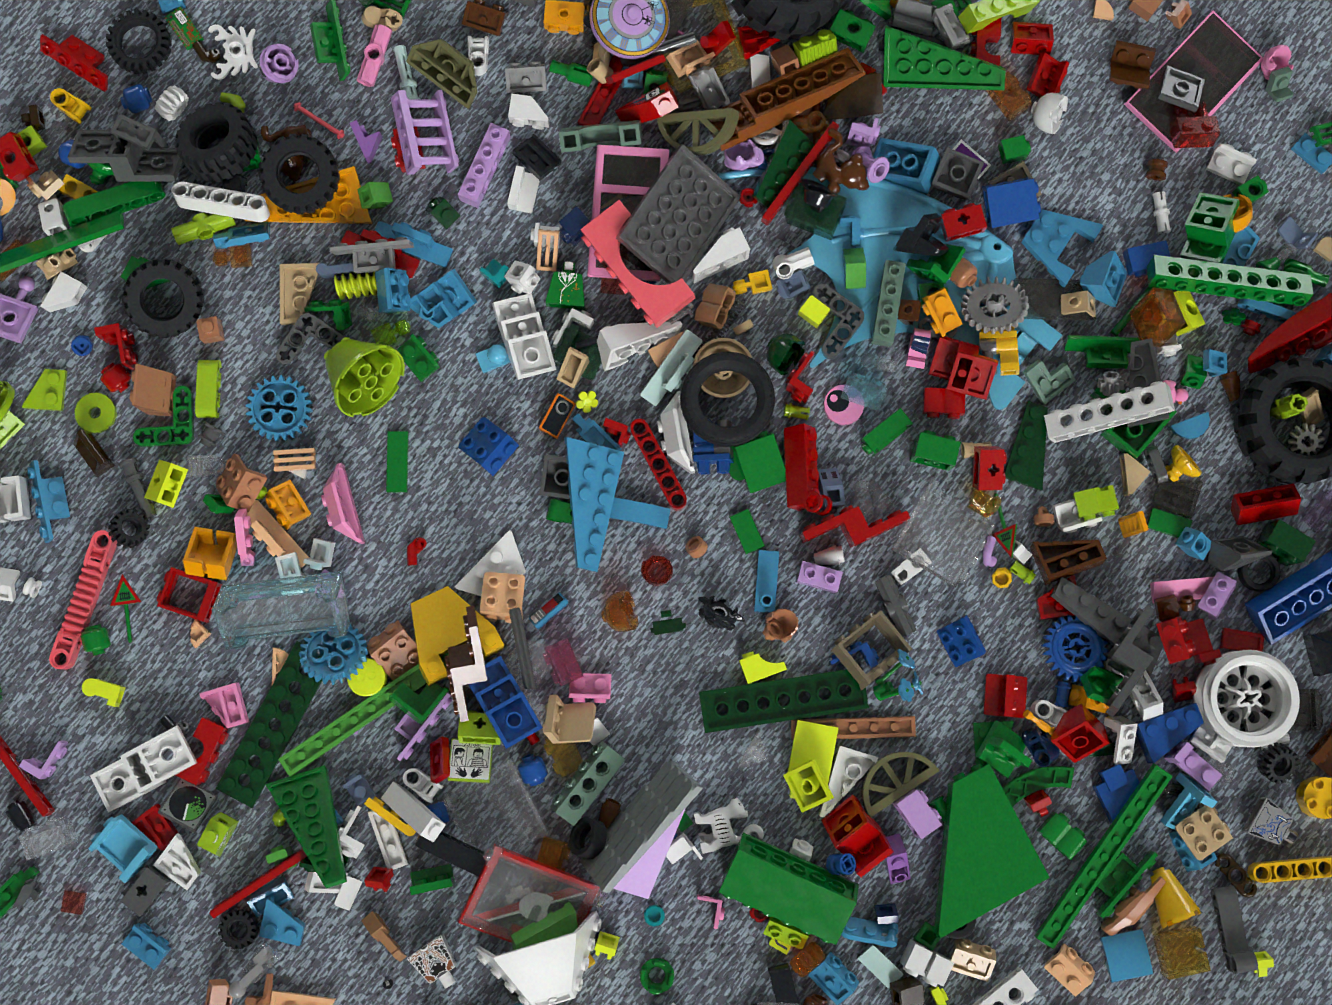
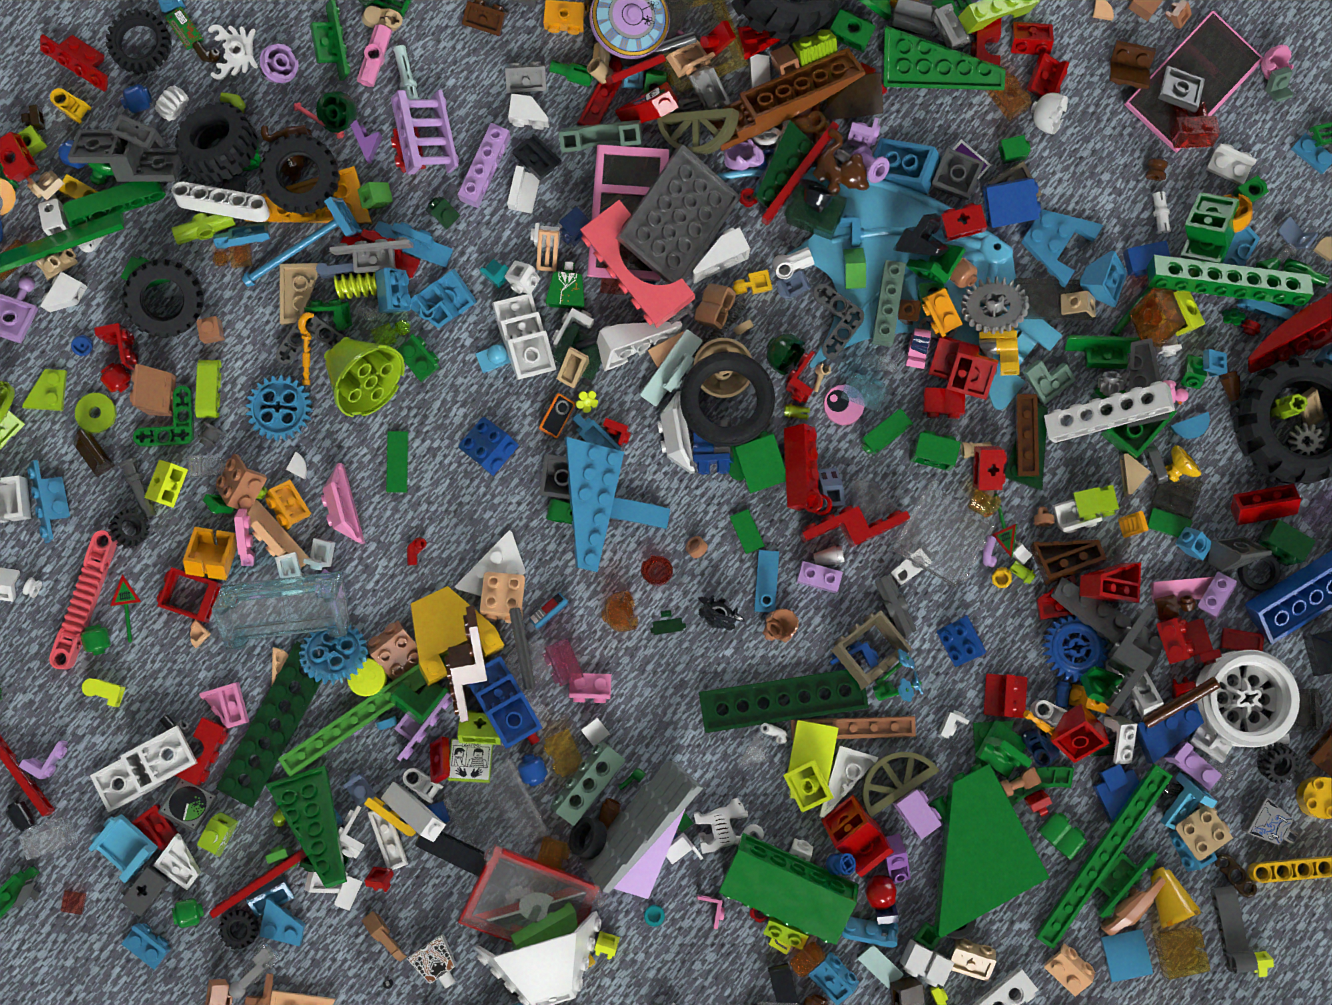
light nougat tile [273,448,316,472] -> none
olive wedge [406,38,477,109] -> none
green bracket [409,864,455,895] -> none
white piece [468,36,489,76] -> none
tan bracket [543,694,596,744] -> none
red beam [630,419,687,511] -> none
green piece [640,958,674,995] -> none
neon yellow arch [739,651,787,684] -> none
neon yellow panel [798,295,830,328] -> none
none -> green head [171,898,204,928]
none -> dark azure tile [242,197,362,287]
none -> light orange piece [298,312,314,385]
none -> dark green cylinder [316,91,358,133]
none -> dark azure tile [376,716,398,730]
none -> green hand [618,768,646,790]
none -> white arm [760,723,788,744]
none -> tan hand [813,364,831,392]
none -> red hair [865,875,897,910]
none -> white bracket [937,710,969,738]
none -> nougat leg [999,767,1042,797]
none -> reddish brown plate [1015,394,1039,476]
none -> red wedge [1080,562,1141,604]
none -> reddish brown axle [1143,677,1220,728]

